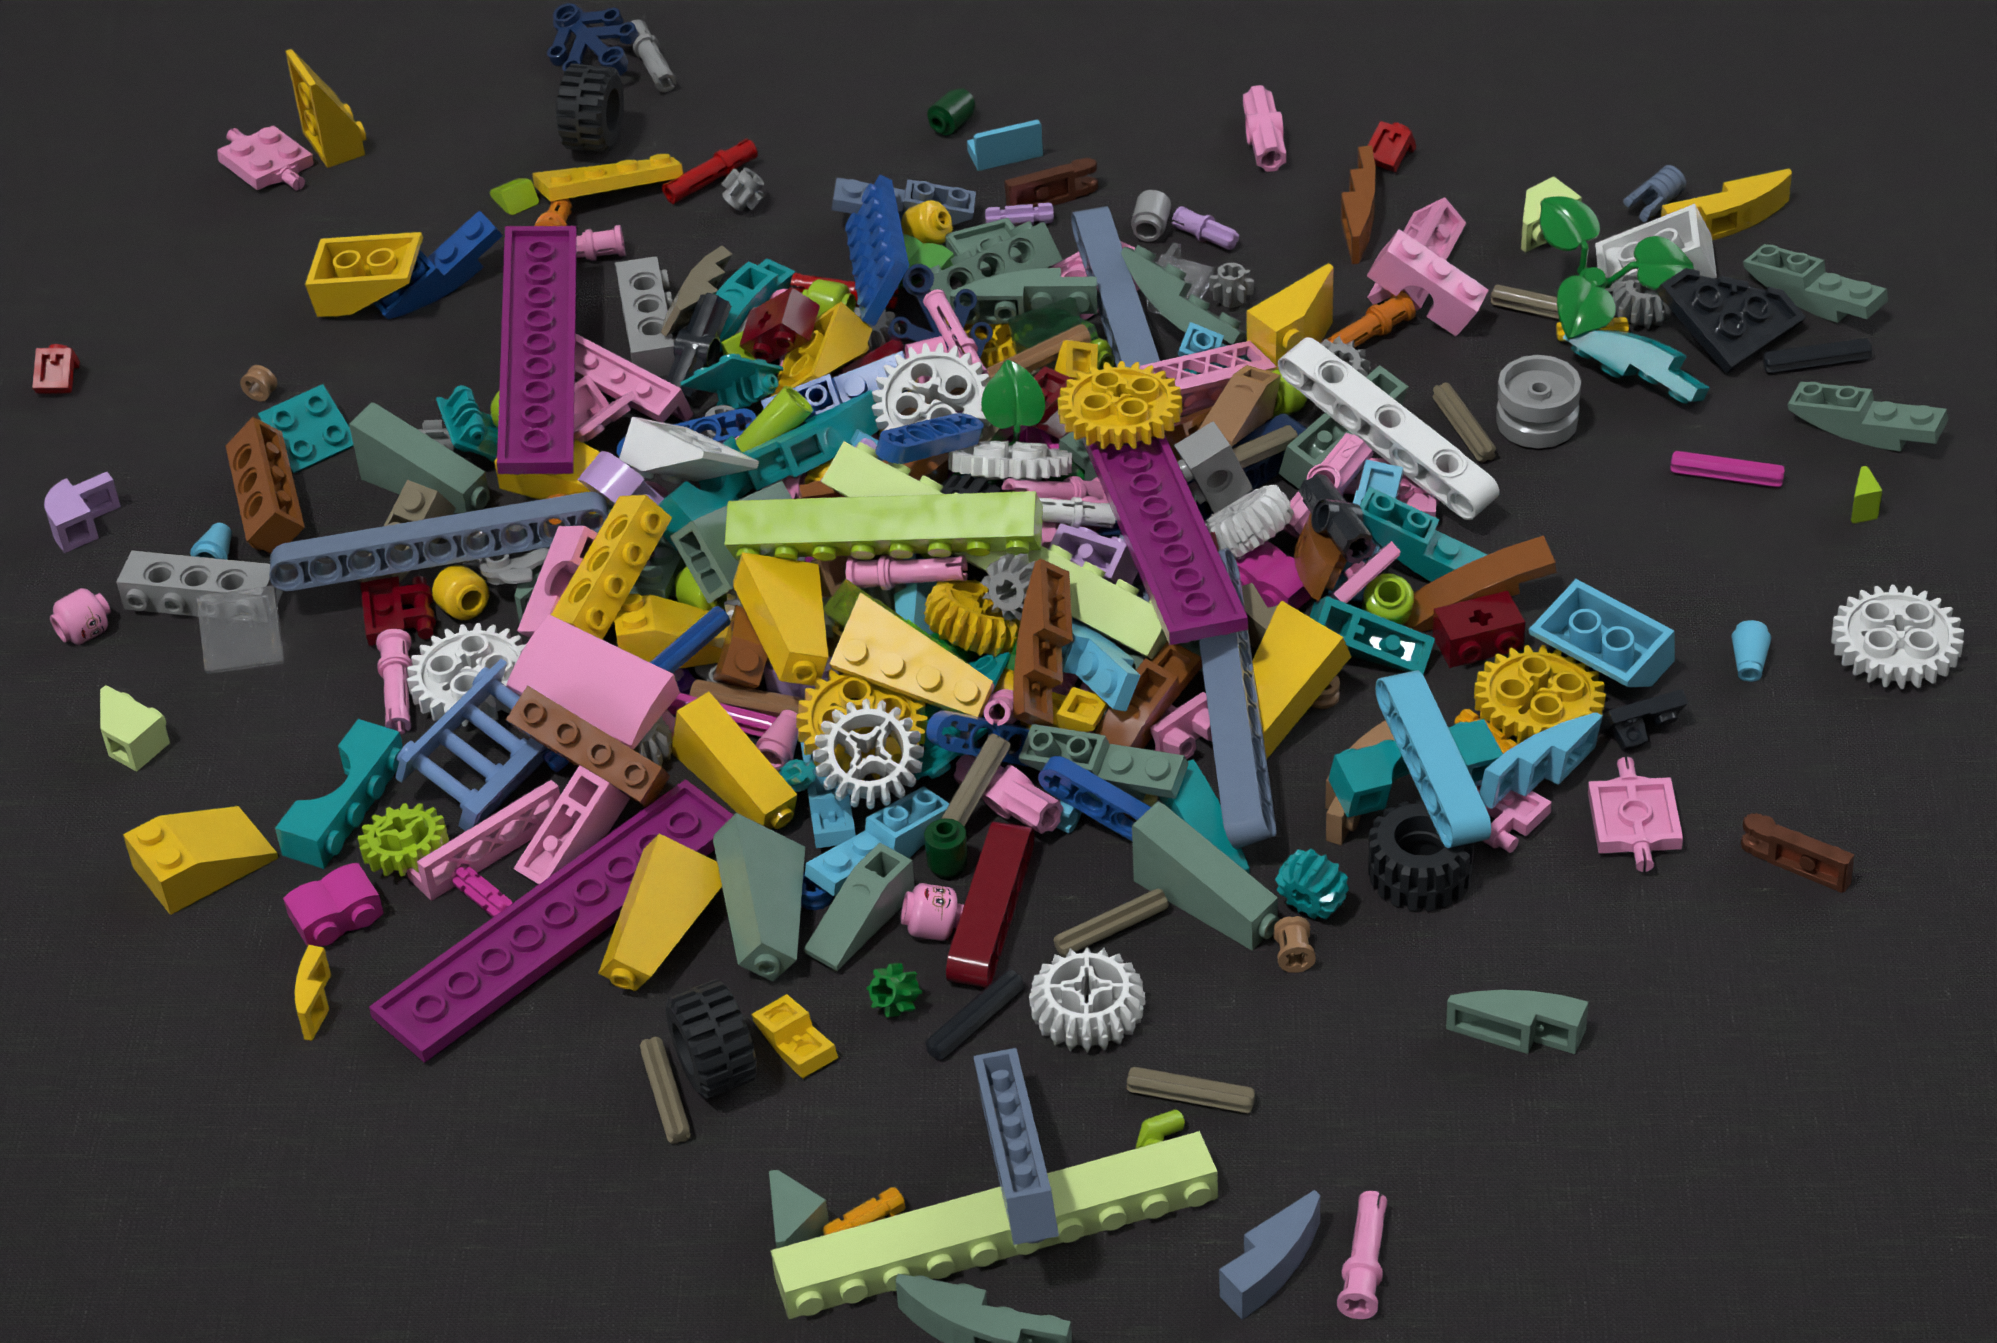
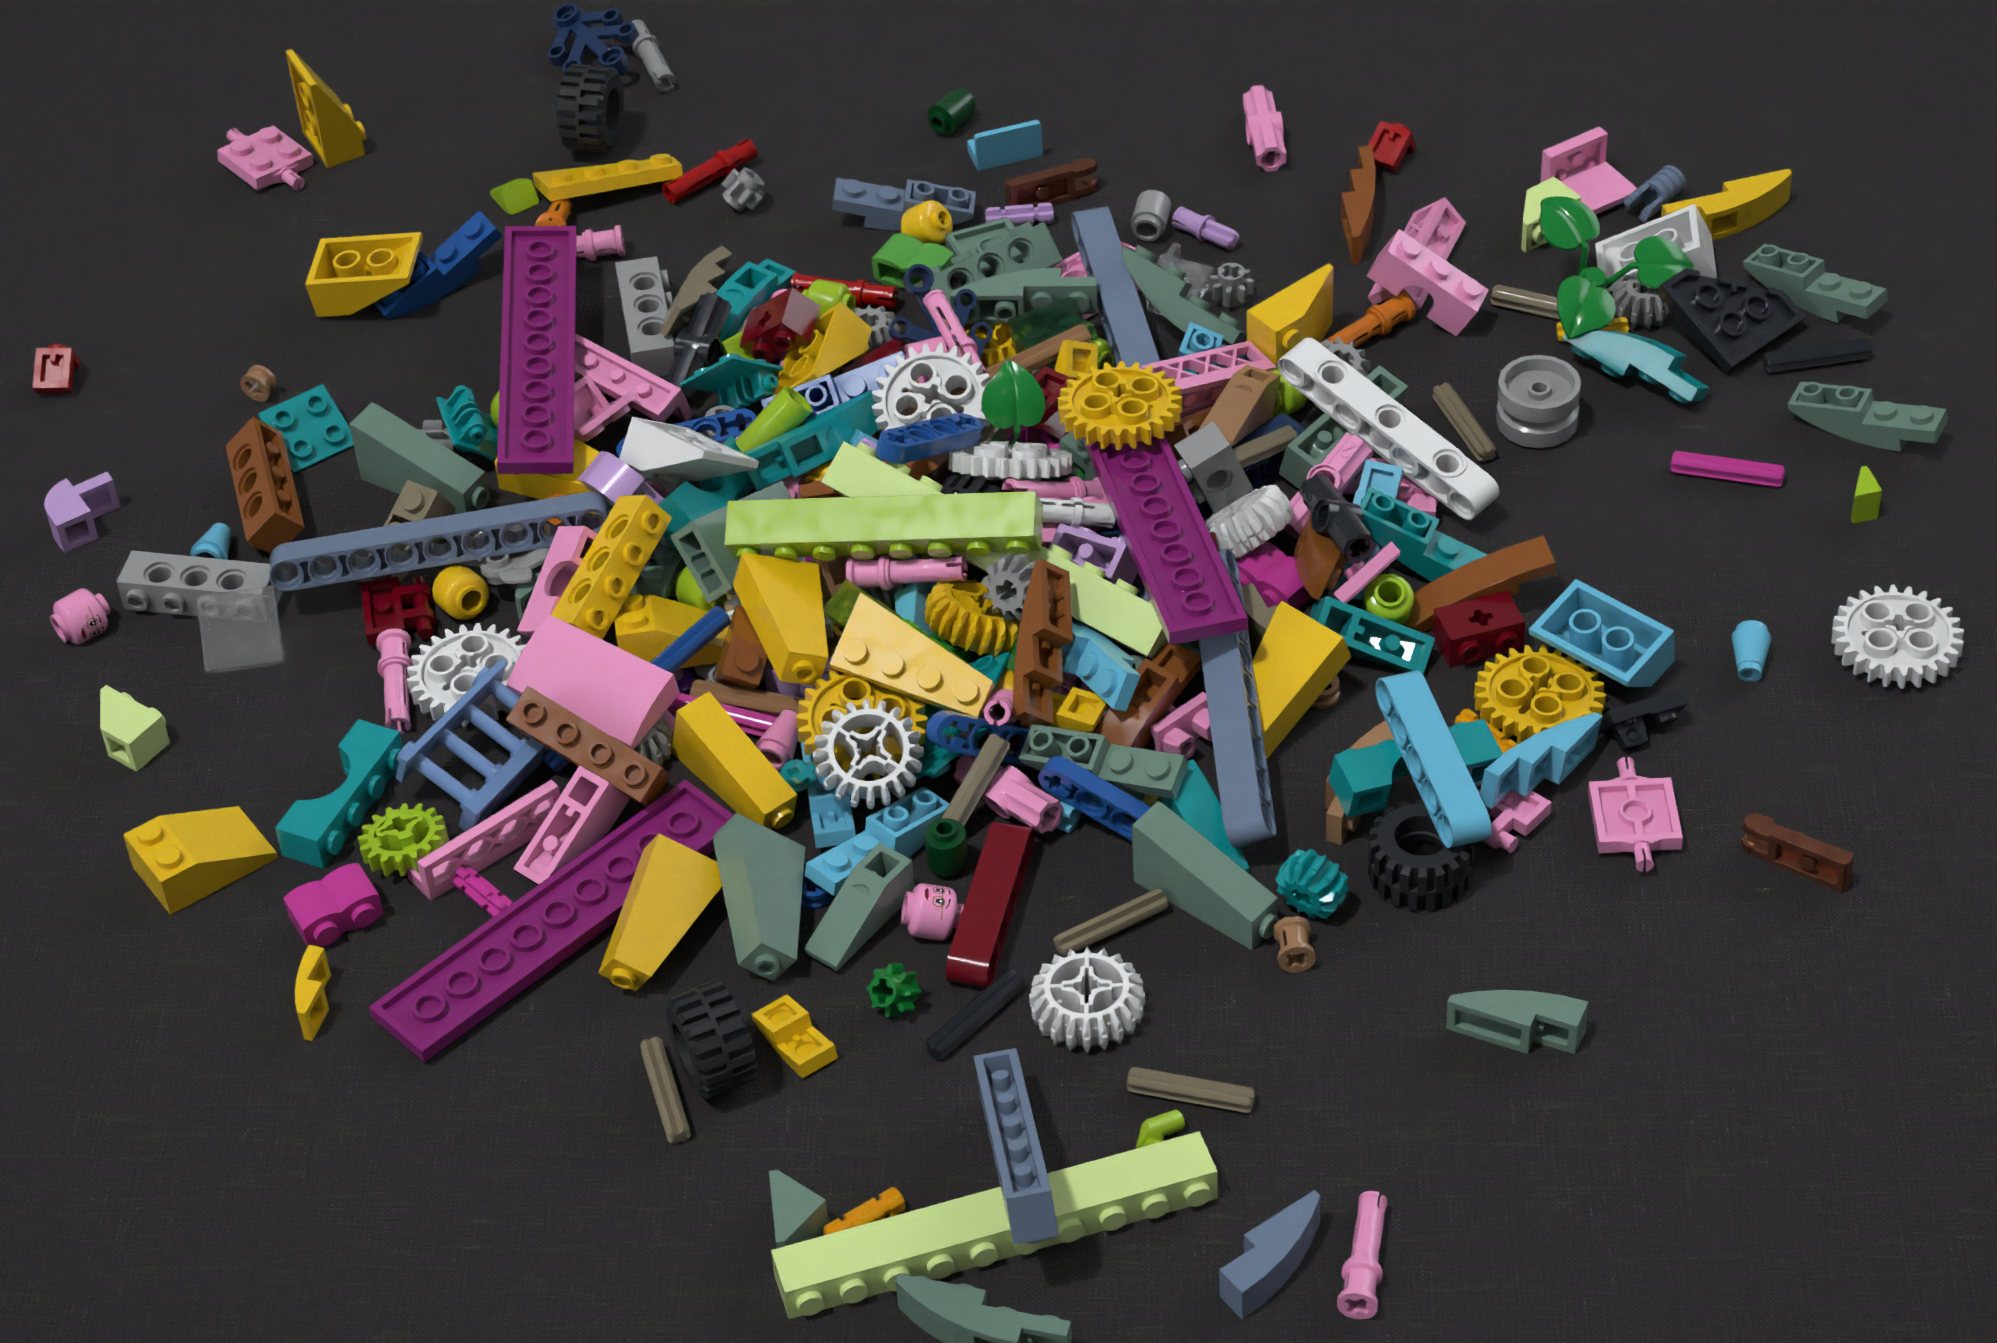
blue plate [845,175,909,326] -> none
none -> bright pink bracket [1540,126,1637,215]

